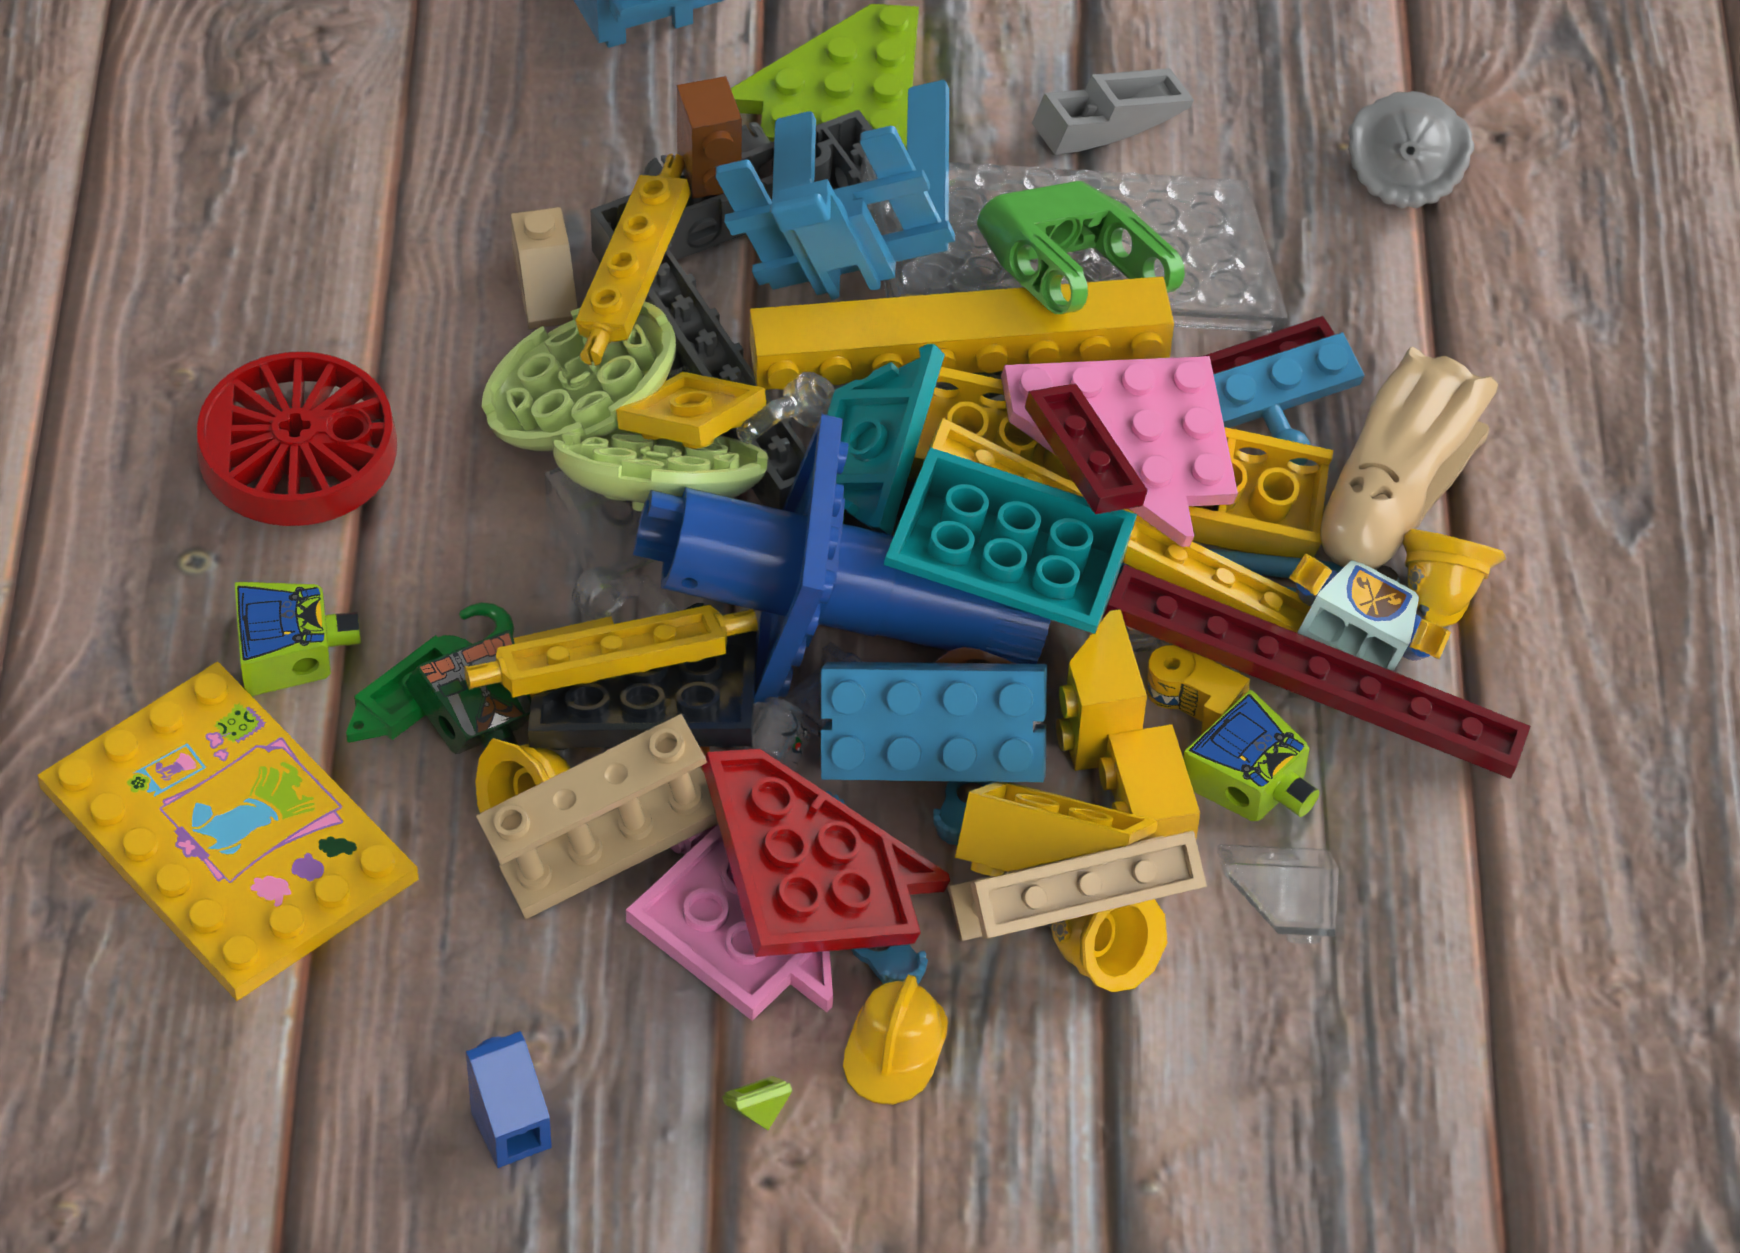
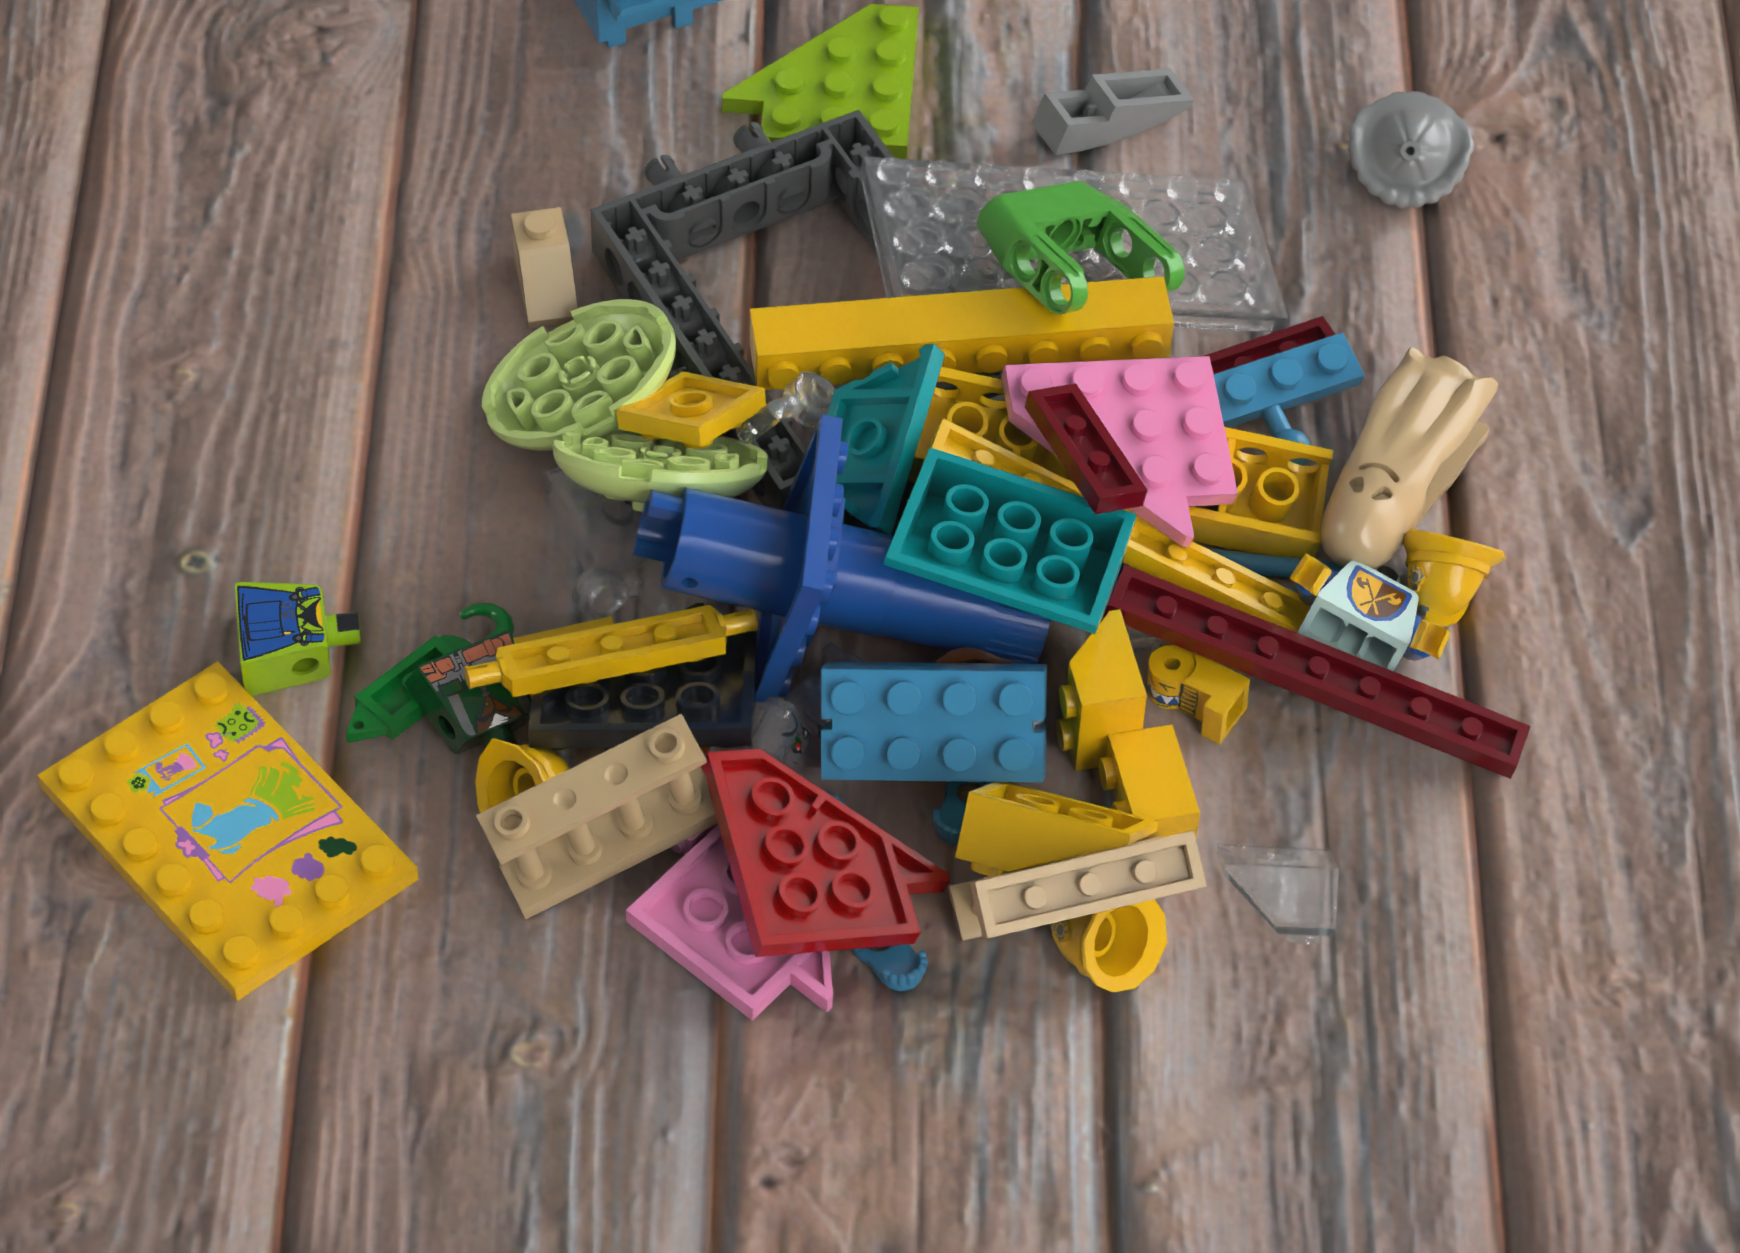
red piece [197,352,397,526] -> none
slope [466,1031,552,1168] -> none
yellow plate [575,153,691,366] -> none
dark orange brick [677,76,742,199] -> none
dark azure piece [716,80,955,300] -> none
lime slope [722,1076,792,1130] -> none
yellow piece [843,974,948,1105] -> none
torso [1183,690,1320,821] -> none

